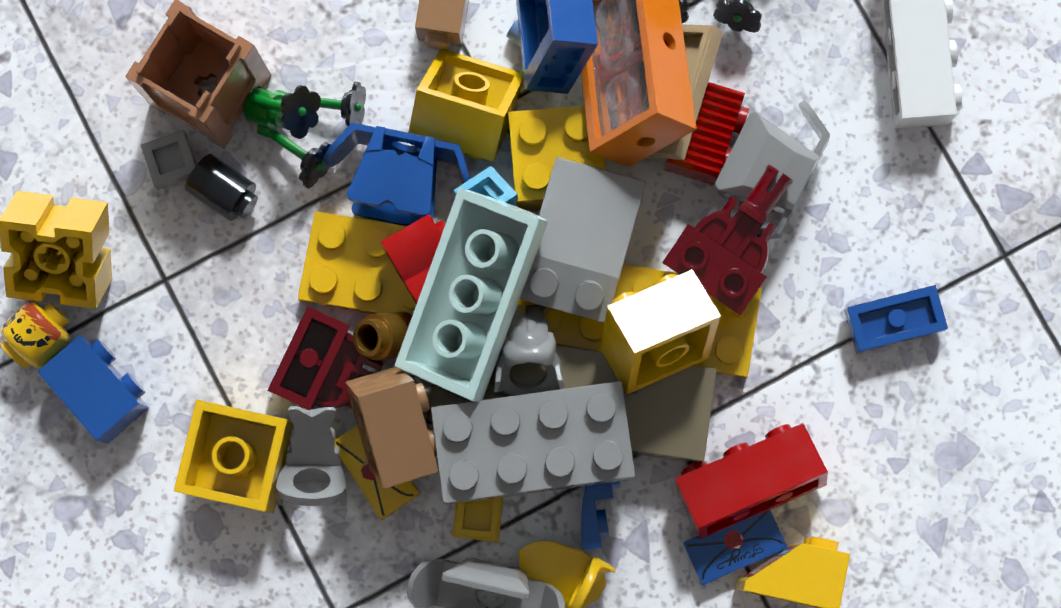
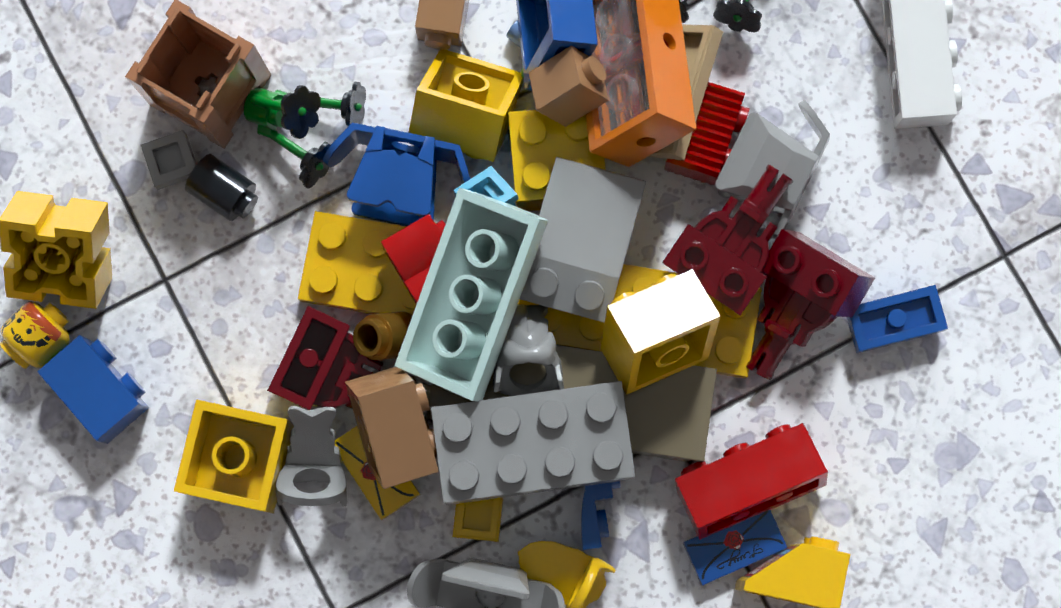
none -> medium nougat brick [529,45,609,127]
none -> dark red brick [746,229,875,380]

